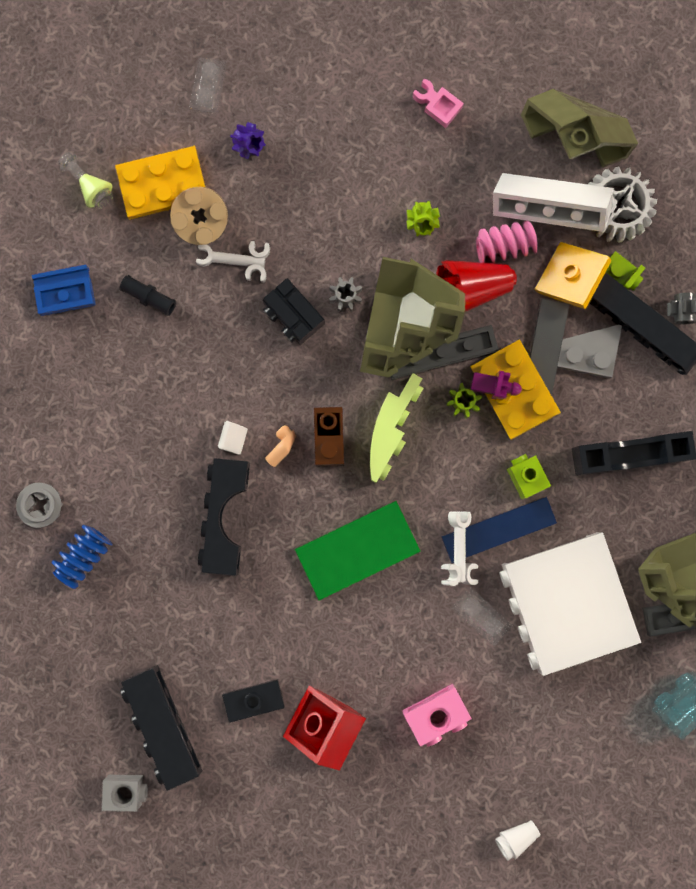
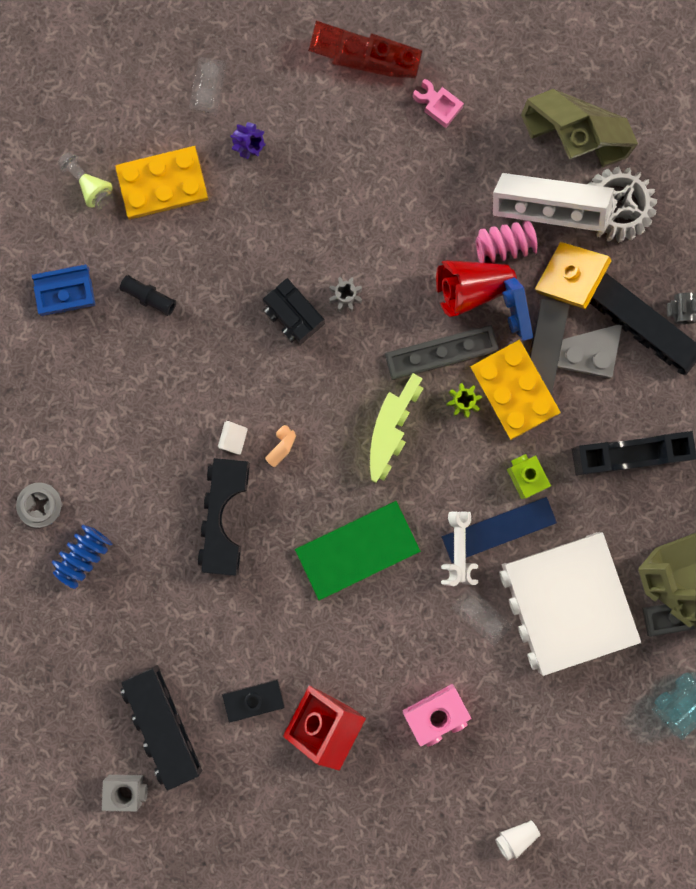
tan brick [170,187,228,245] -> none
white bar [196,241,270,283] -> none
reddish brown slope [314,407,344,467] -> none
olive panel [360,257,465,377] -> none
lime gear [406,201,440,237] -> none
magenta piece [470,371,522,400] -> none
lime bracket [606,251,645,291] -> none
none -> clear red slope [308,21,423,78]
none -> blue plate [503,277,533,341]

